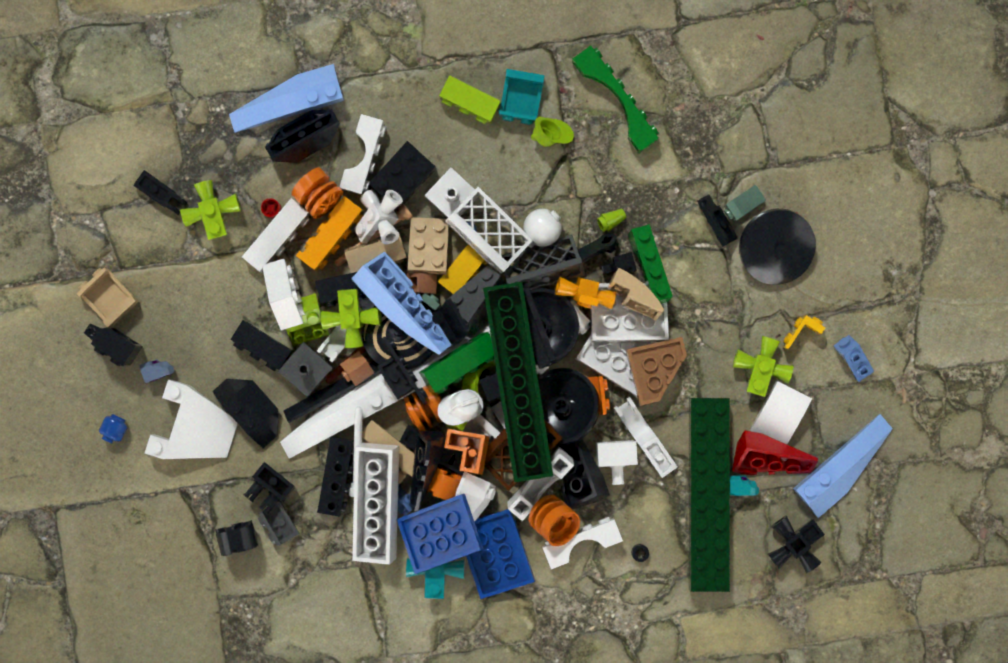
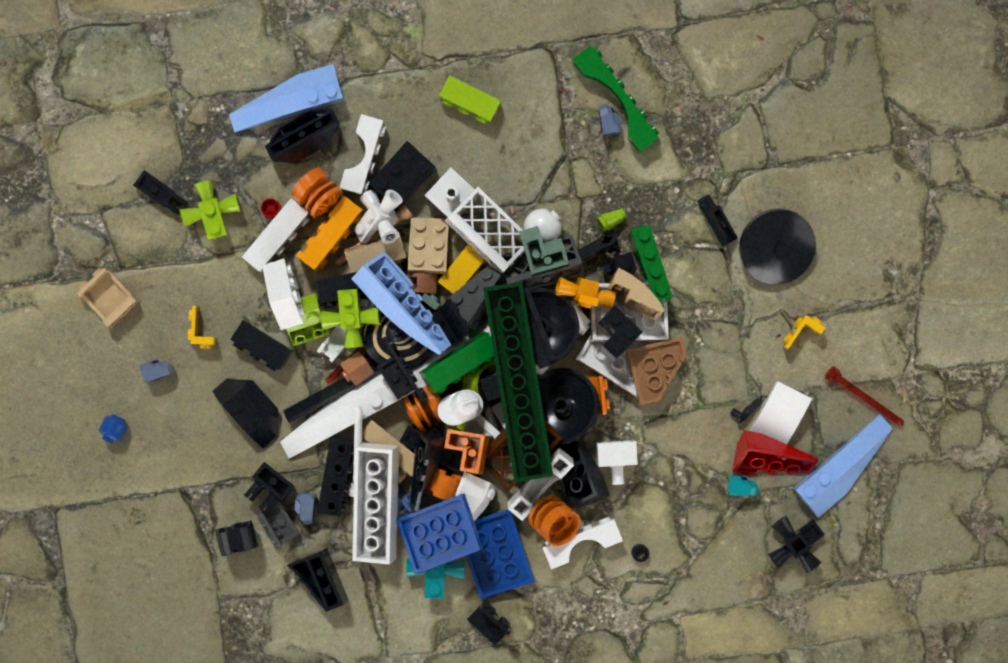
black hinge [84,324,143,366] -> none
white wedge [145,380,238,459] -> none
dark grey brick [278,342,334,397] -> none
teal panel [499,69,545,125] -> none
lime piece [531,117,574,147] -> none
white piece [614,397,677,478] -> none
dark green brick [689,398,730,592] -> none
sand green bracket [724,185,766,222] -> none
lime brick [732,336,794,397] -> none
medium blue bracket [834,335,874,382] -> none
none -> yellow bracket [188,305,217,349]
none -> black wedge [287,548,349,612]
none -> sand blue rock [294,492,316,525]
none -> black bracket [467,602,511,646]
none -> sand green brick [519,226,569,275]
none -> black brick [598,305,643,363]
none -> sand blue rock [599,104,622,136]
none -> black bar [730,396,763,424]
none -> clear red piece [824,366,904,426]

